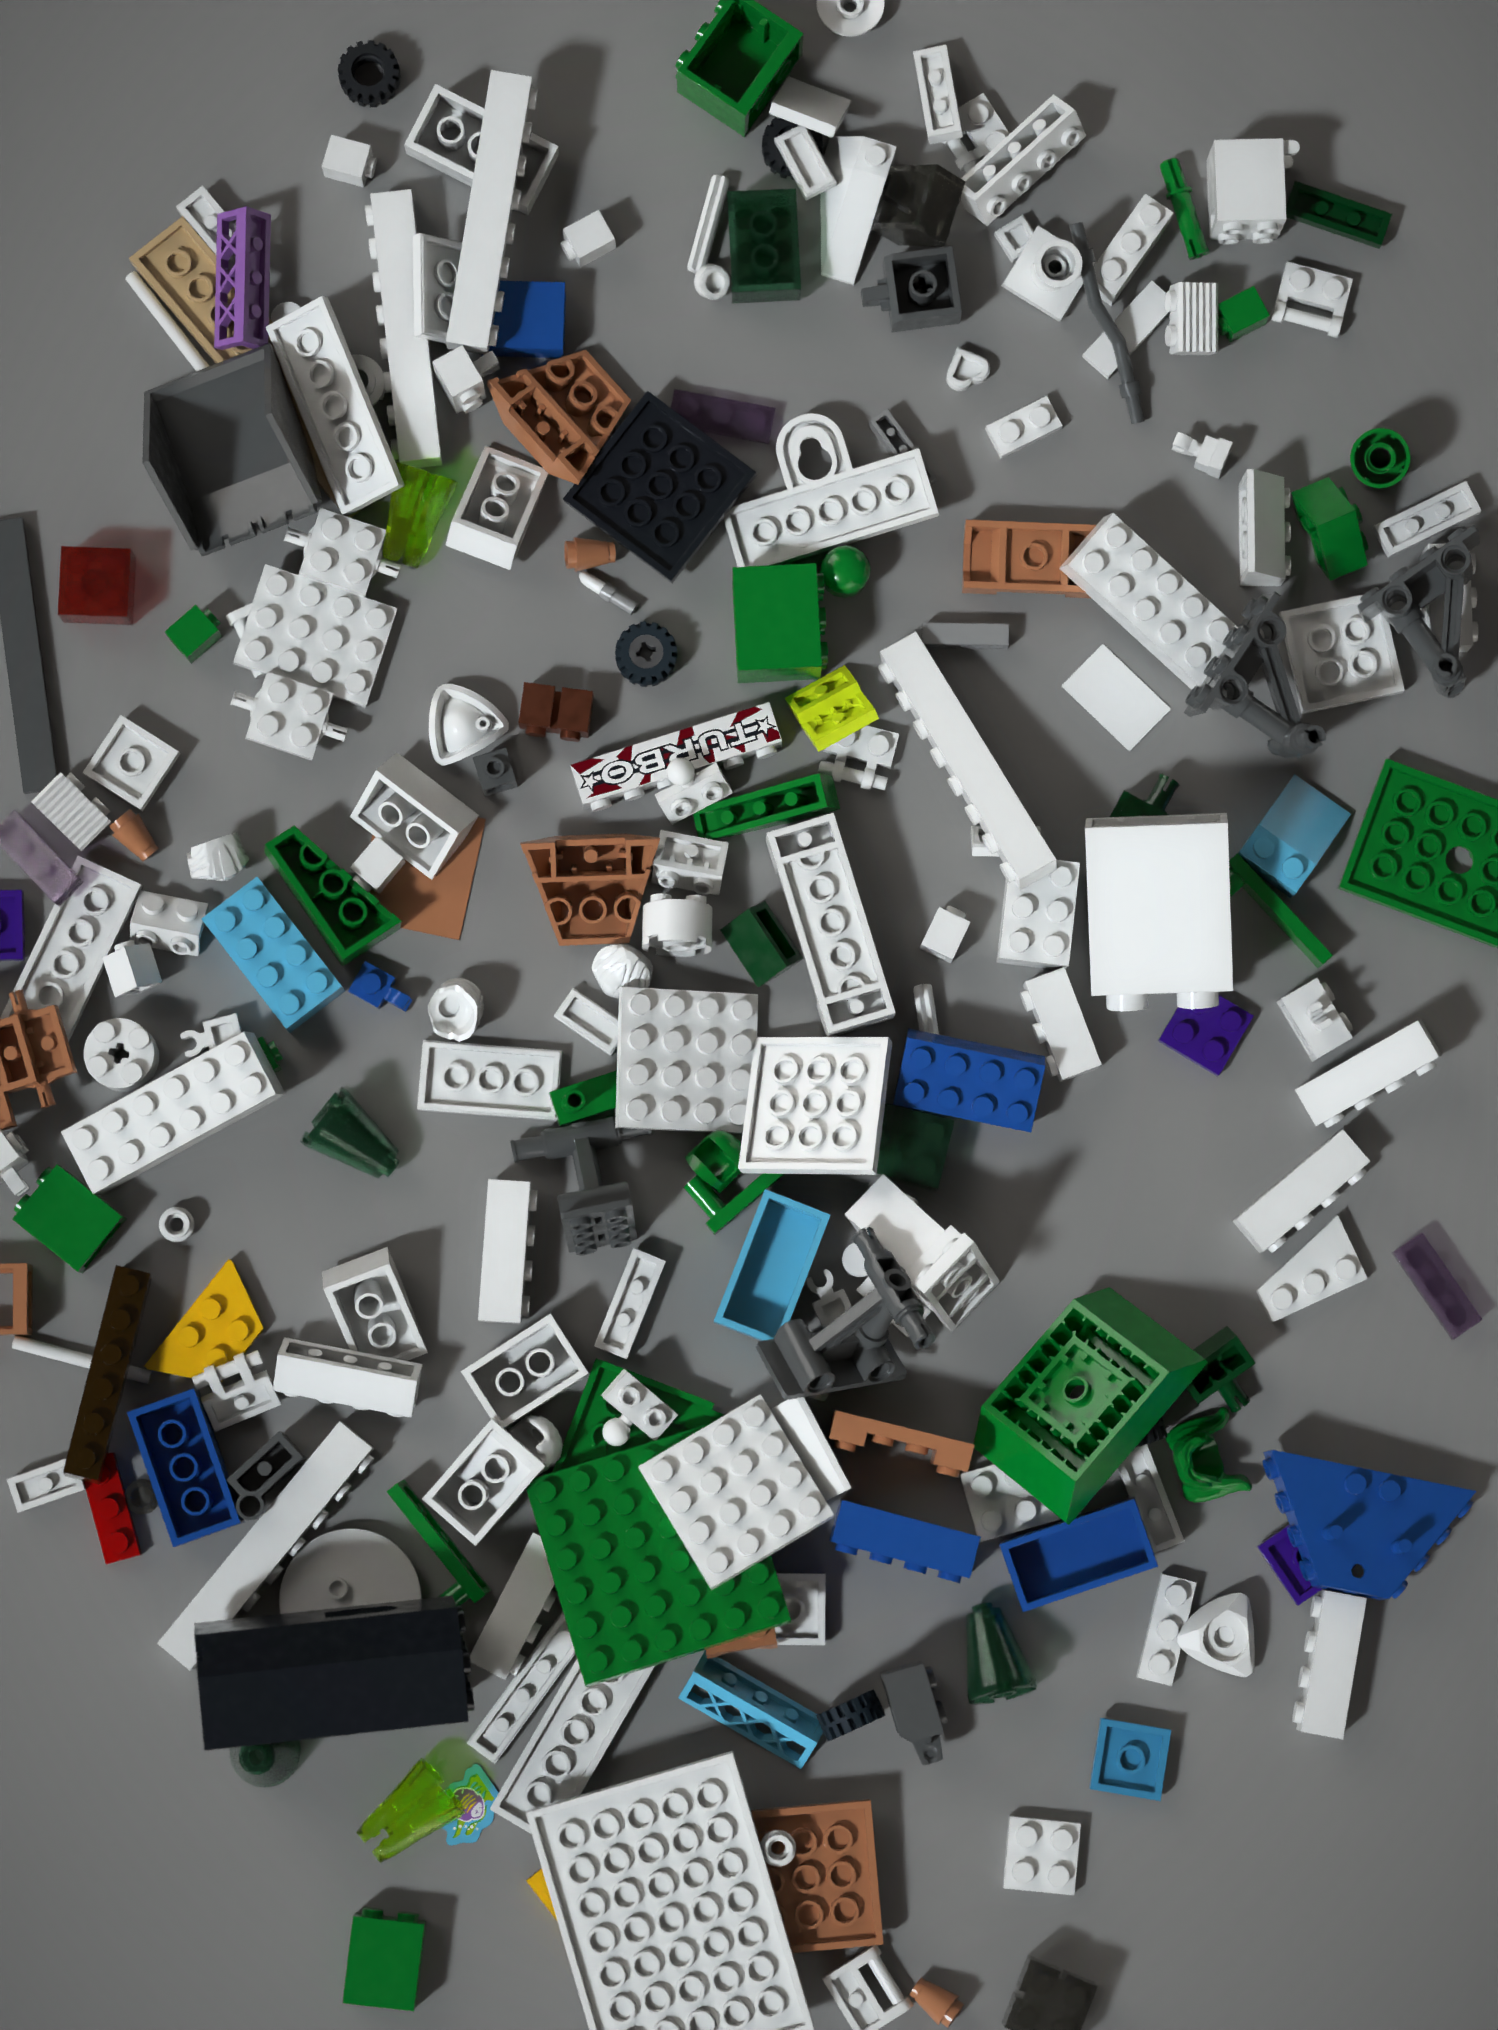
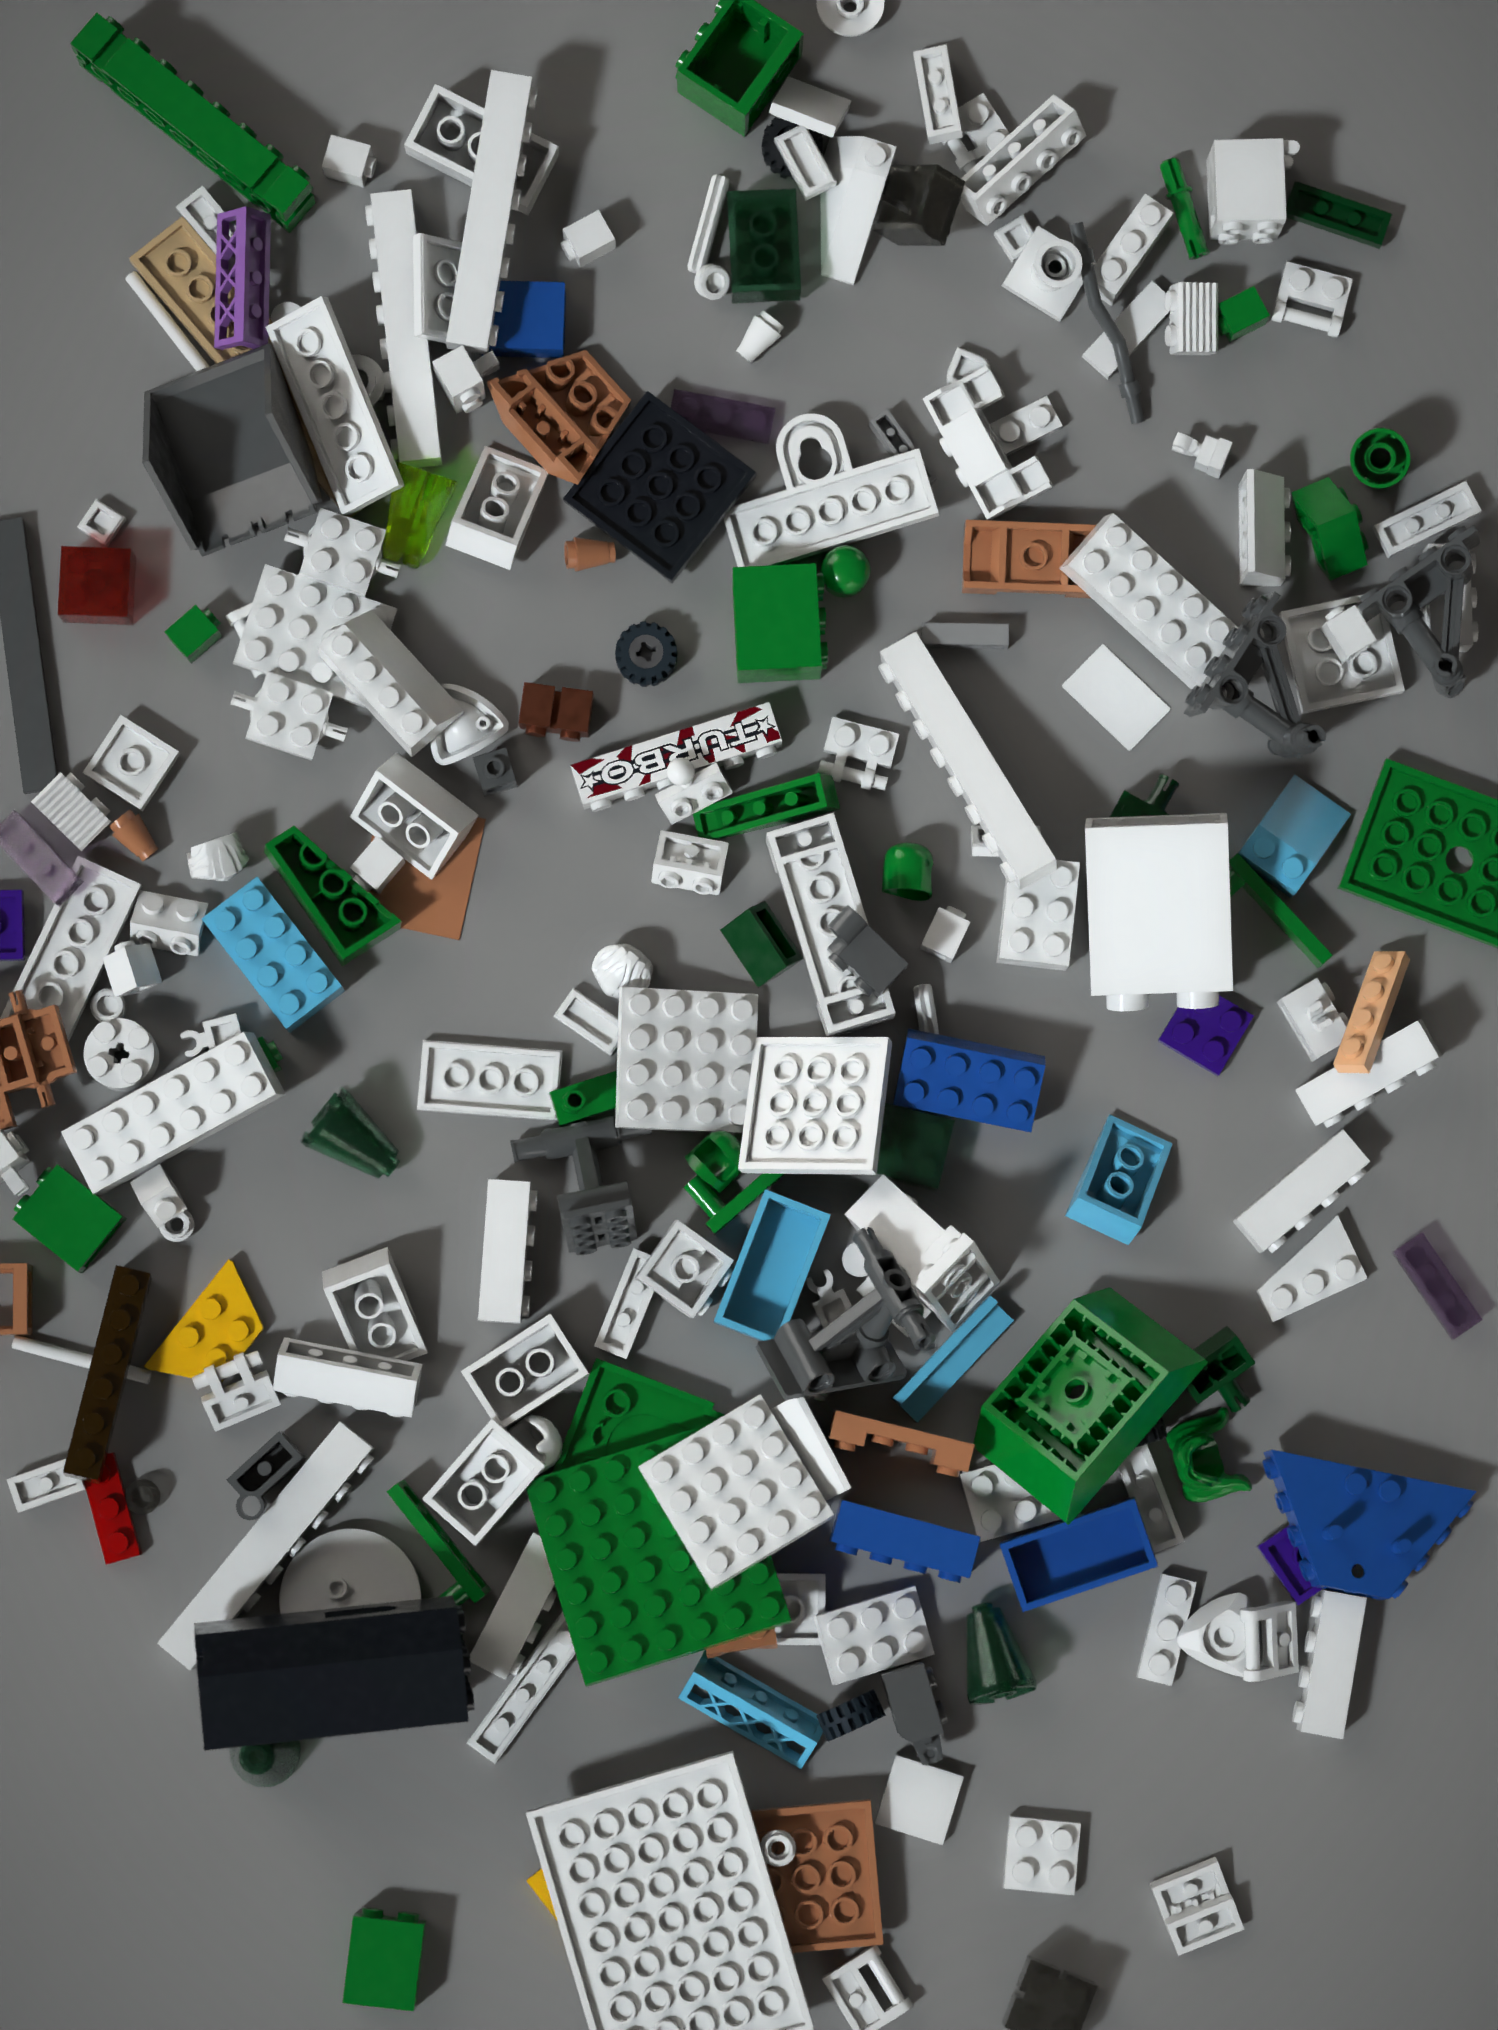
blue brick [127,1388,245,1547] -> none
black tyre [338,40,401,108] -> none
blue plate [348,961,413,1012] -> none
clear neon green piece [356,1758,466,1863] -> none
white hair [428,978,484,1041] -> none
sticker [437,1764,499,1845] -> none
white plate [490,1659,655,1834] -> none
nougat wedge [520,833,660,946] -> none
light grey piece [579,571,639,615] -> none
white plate [601,1369,678,1446] -> none
white brick [642,893,713,957] -> none
neon yellow slope [785,665,879,752] -> none
dark grey hinge [861,246,962,332] -> none
nougat cone [909,1977,964,2028] -> none
white brick [1020,967,1102,1082] -> none
dark azure plate [1089,1717,1171,1801] -> none
none -> green brick [70,12,316,233]
none -> white tile [77,499,127,548]
none -> white tile [90,989,127,1022]
none -> white brick [130,1164,188,1228]
none -> white slope [318,610,464,757]
none -> white plate [635,1220,734,1318]
none -> white cone [736,310,784,363]
none -> white plate [813,1586,935,1685]
none -> dark grey hinge [827,905,909,998]
none -> white tile [874,1754,964,1845]
none -> green helmet [882,842,934,901]
none -> medium azure fence [891,1295,1014,1423]
none -> white bracket [922,365,1054,520]
none -> medium azure slope [1065,1114,1173,1245]
none -> white slope [1149,1857,1244,1956]
none -> white plate [1240,1600,1299,1682]
none -> white brick [1321,605,1377,664]
none -> light nougat plate [1333,951,1410,1073]

